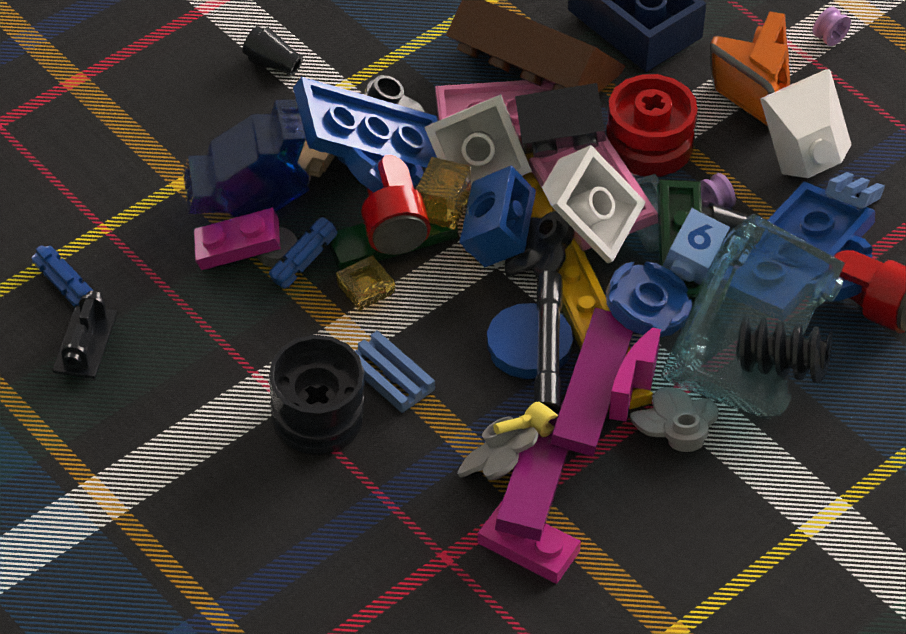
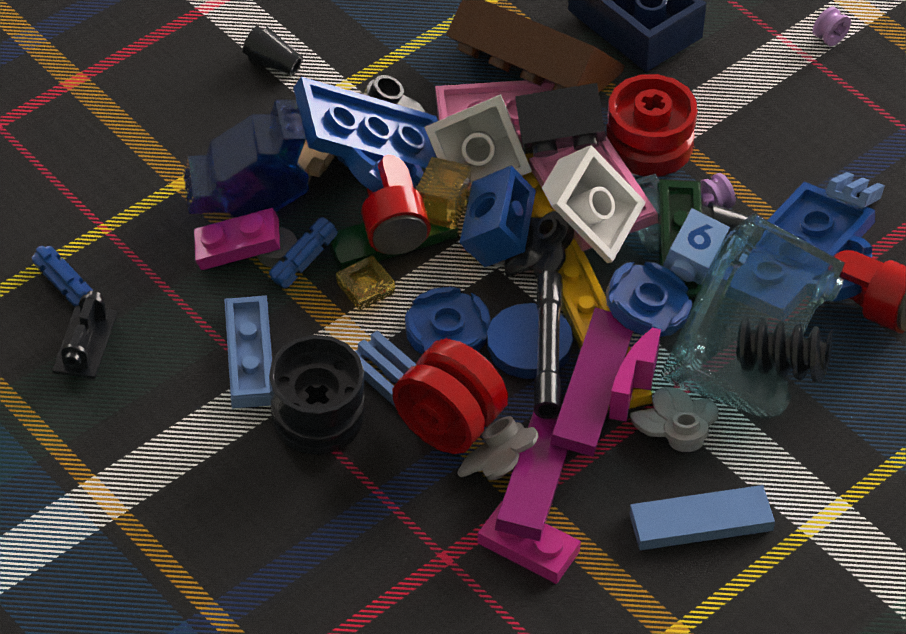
light yellow hand [493,402,558,437] -> none
orange piece [710,11,790,126] -> none
white slope [760,69,851,178] -> none
none -> medium blue tile [224,295,272,409]
none -> red wheel [392,338,508,454]
none -> blue tile [405,287,491,355]
none -> medium blue tile [629,485,775,550]

